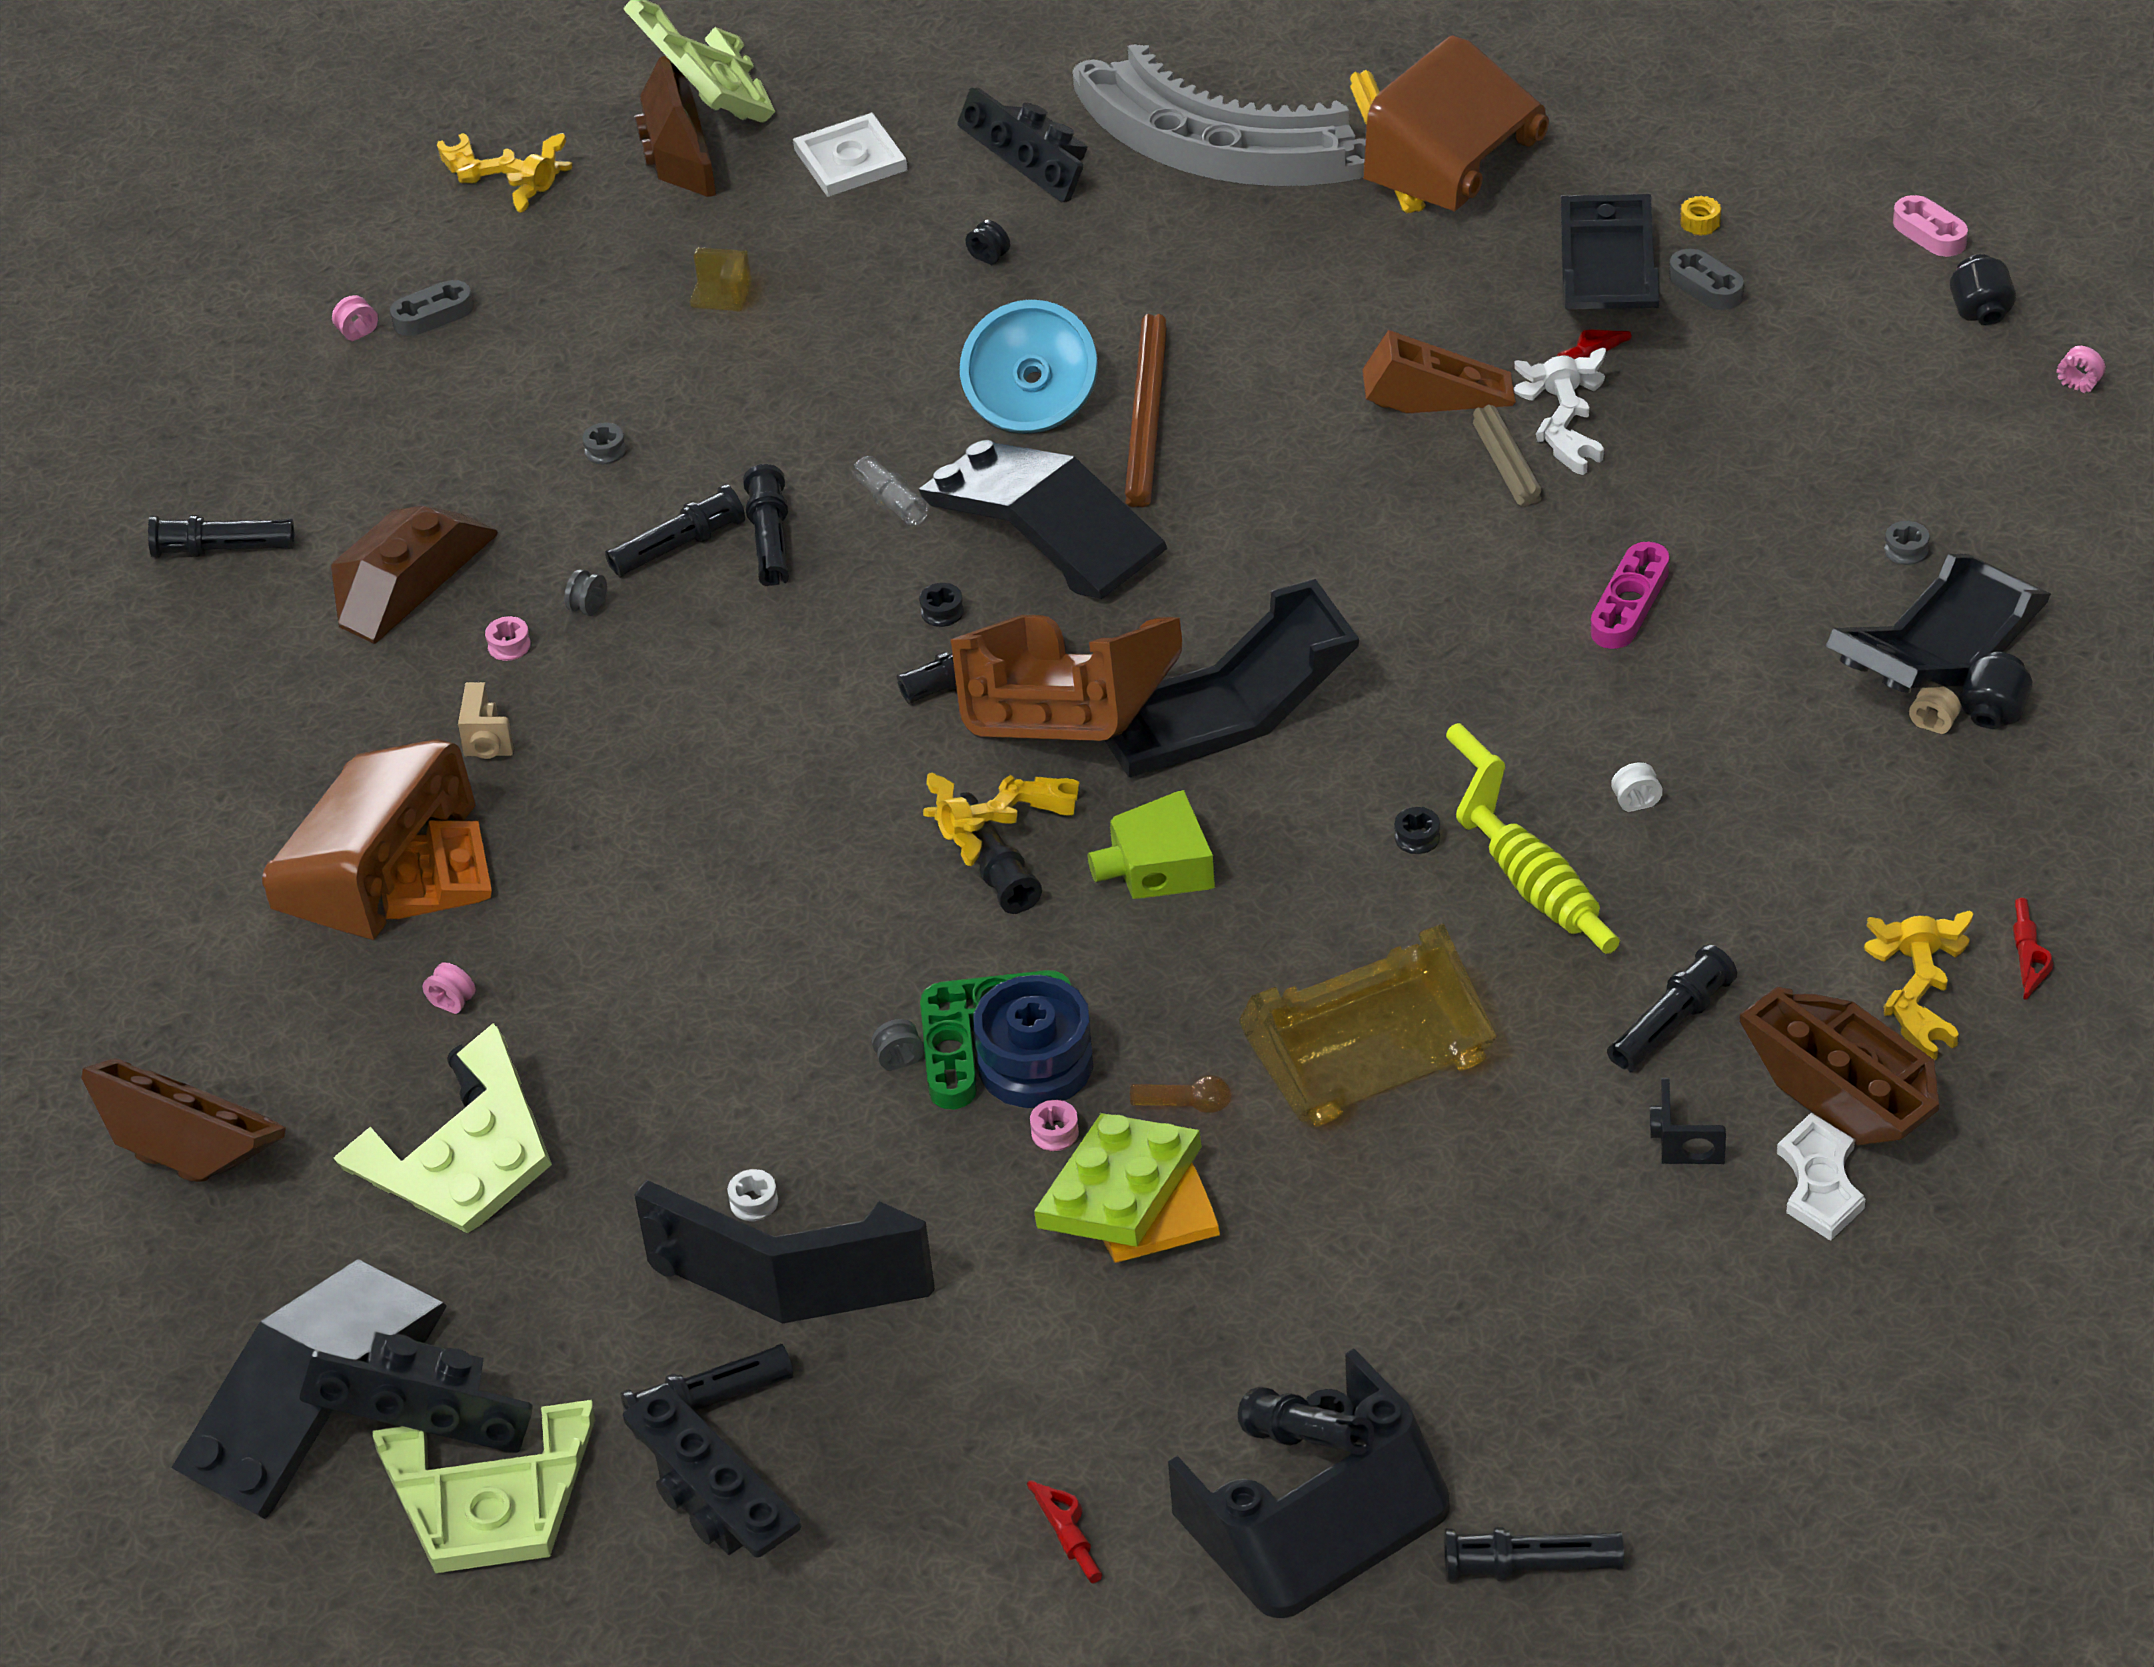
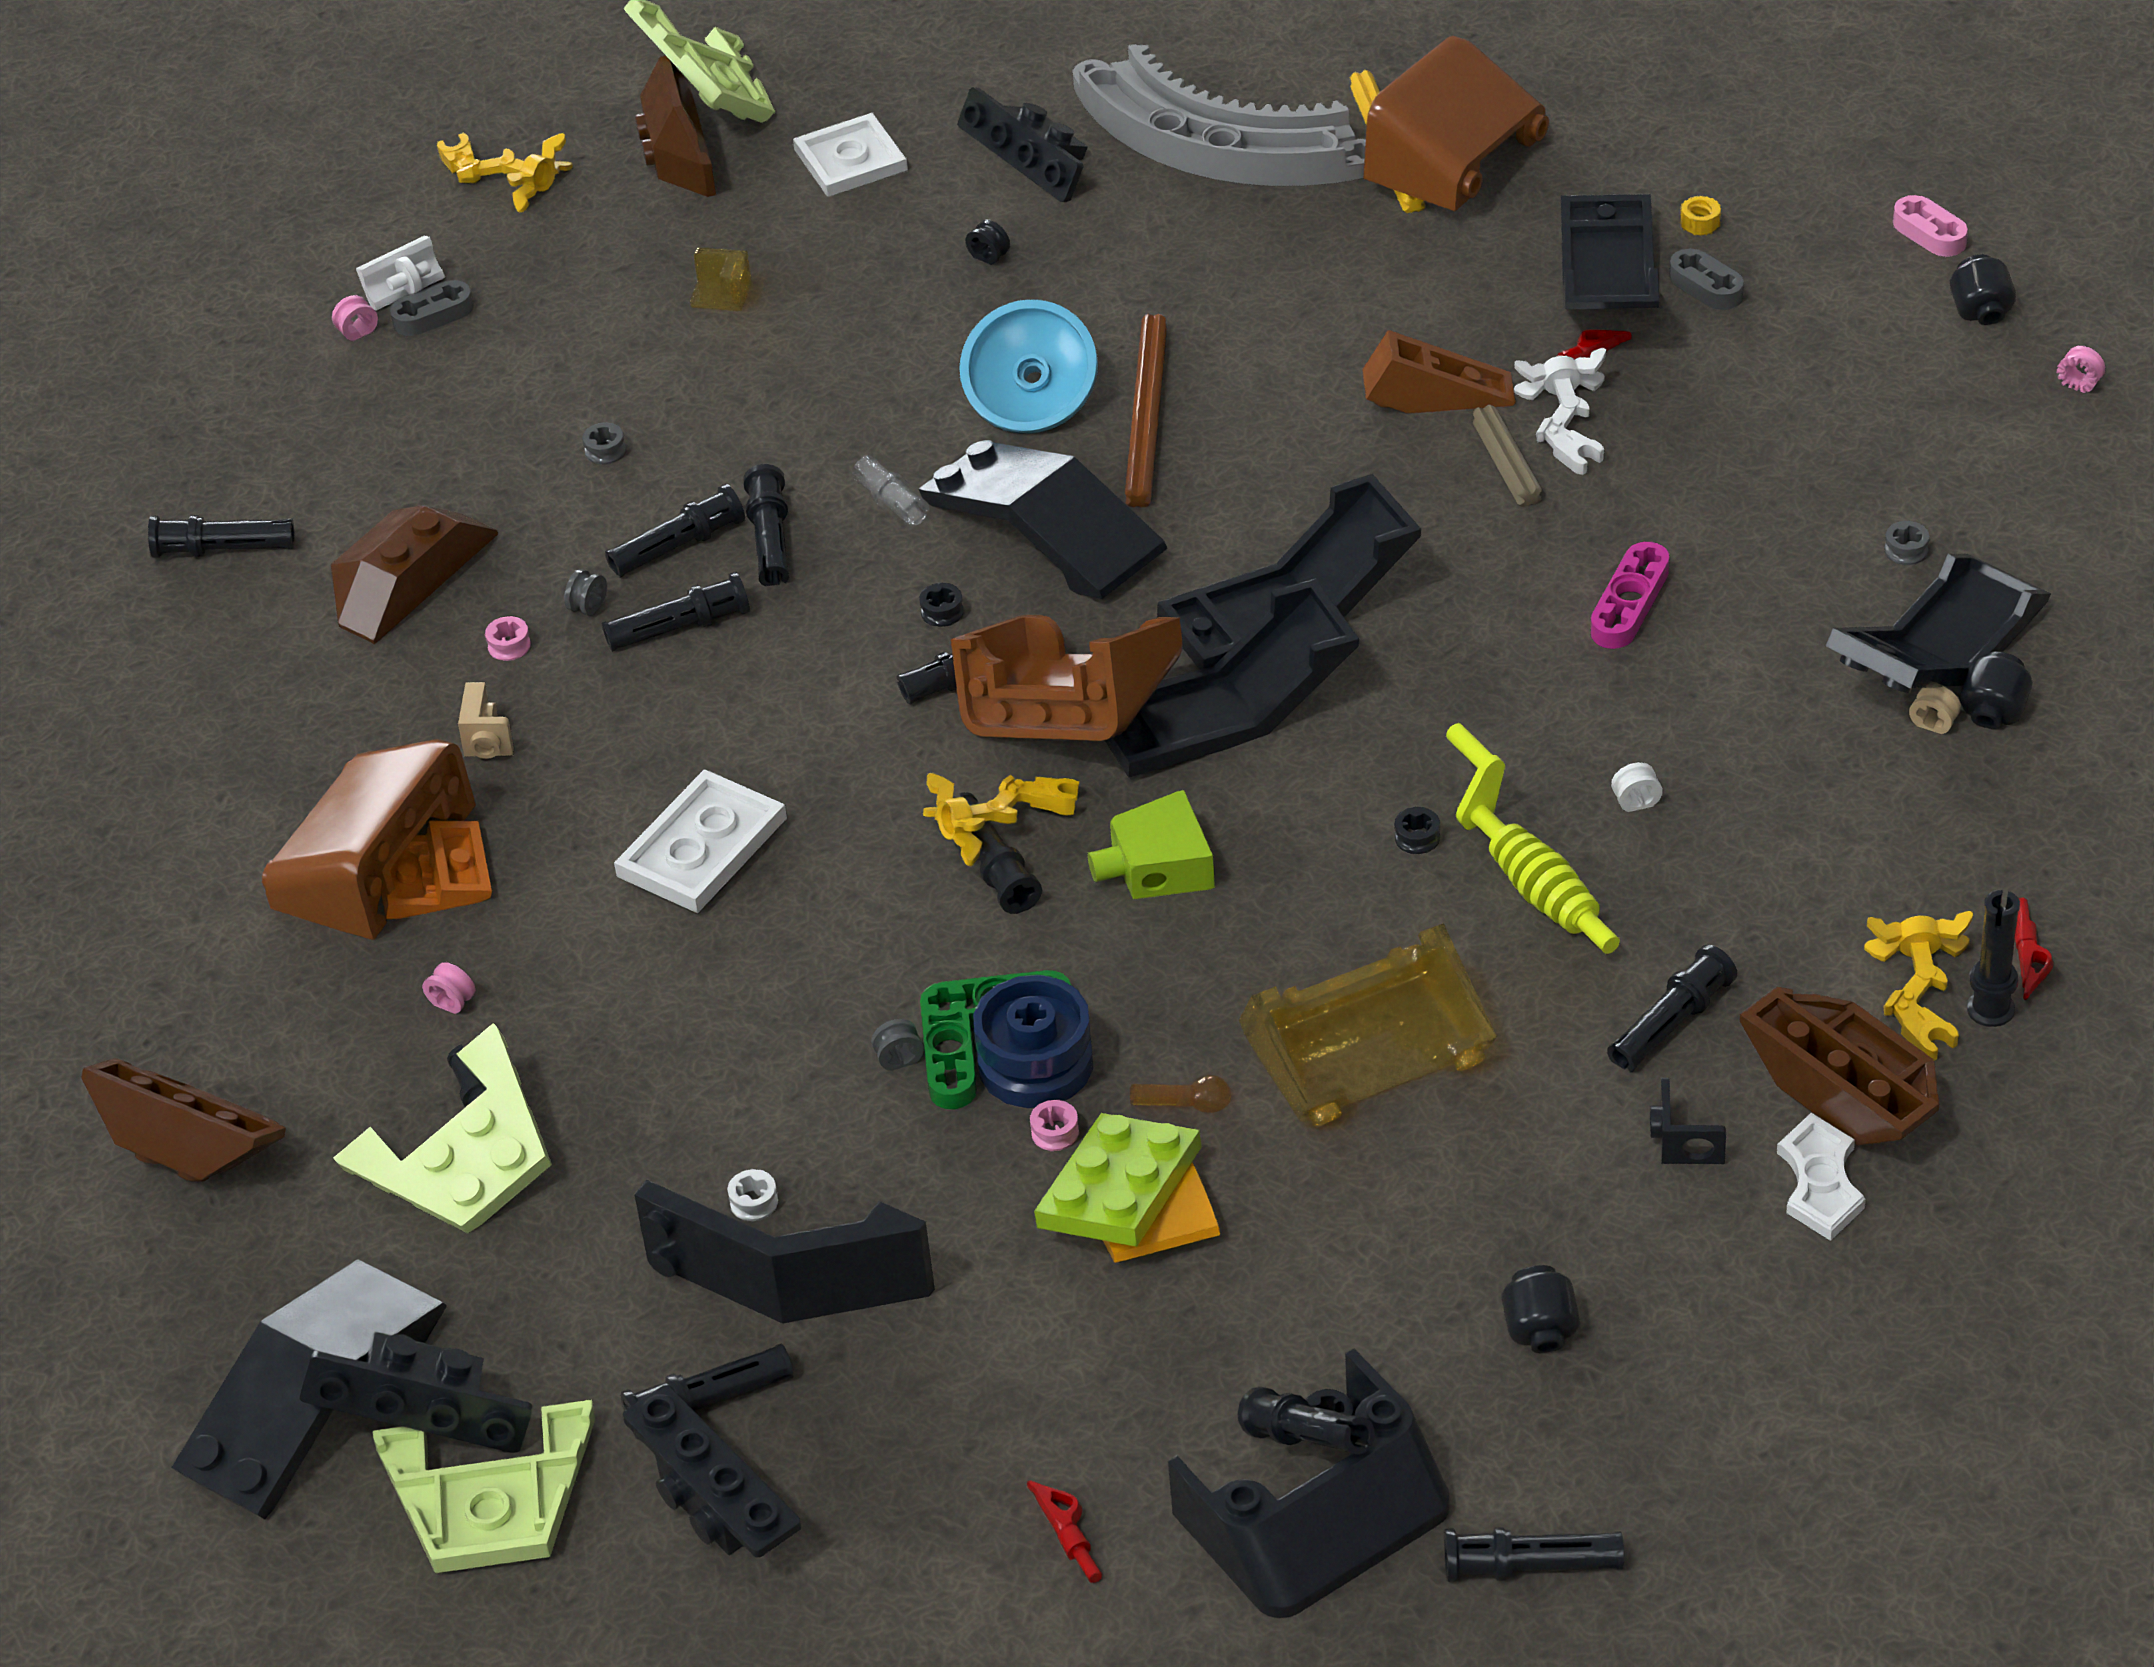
none -> white hips [356,236,445,311]
none -> black pin [601,572,750,652]
none -> white plate [614,769,787,913]
none -> black windscreen [1157,474,1422,669]
none -> black head [1501,1265,1580,1353]
none -> black pin [1967,890,2020,1027]

